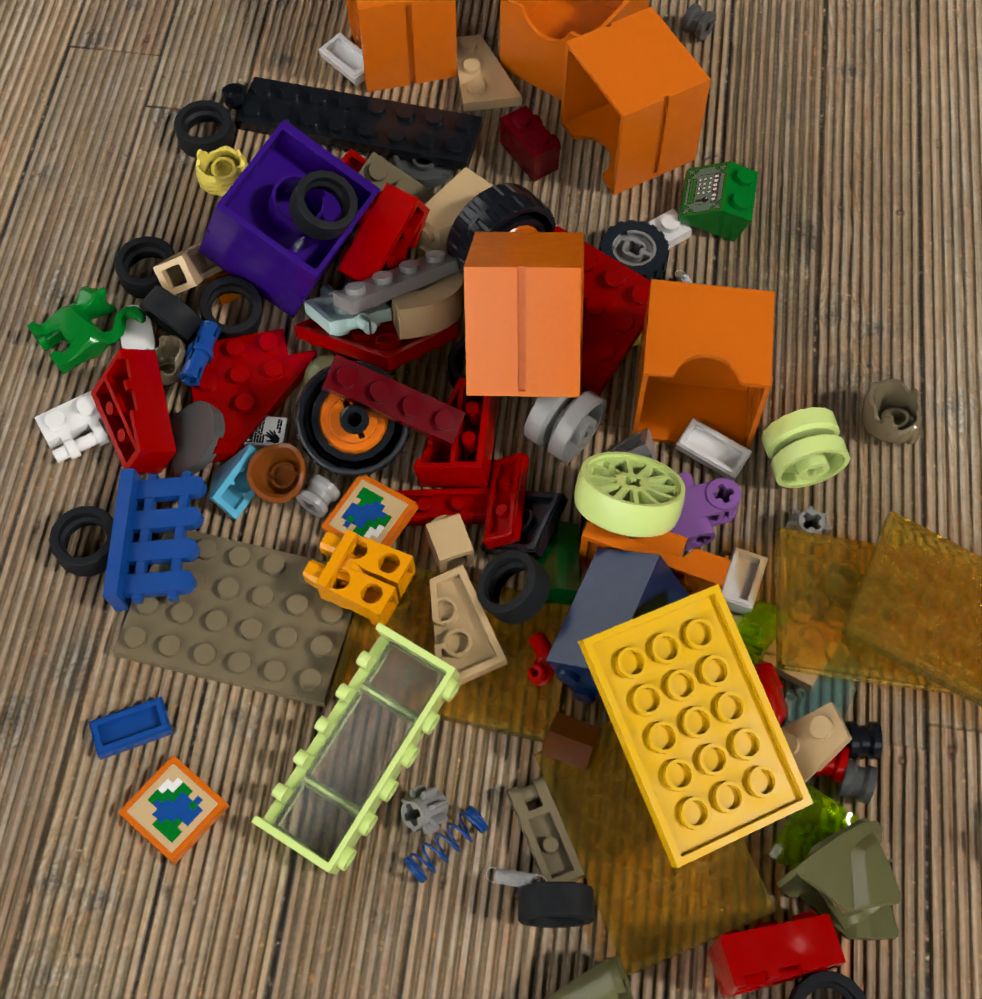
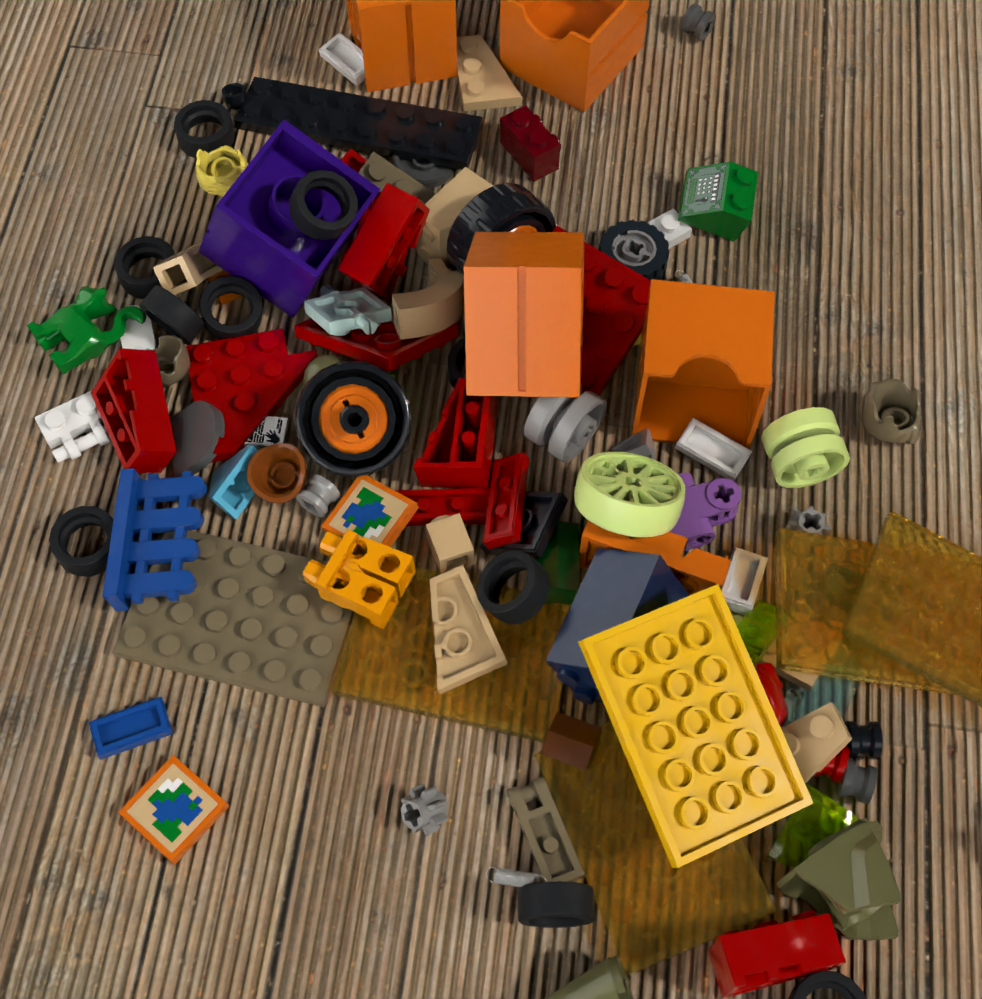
blue pin [179,320,221,386] -> none
clear window [251,623,461,875] -> none
dark red plate [321,354,466,446] -> none
light grey plate [332,250,460,315] -> none
blue piece [404,805,488,883] -> none
red arm [527,631,555,686] -> none
orange piece [560,6,711,195] -> none

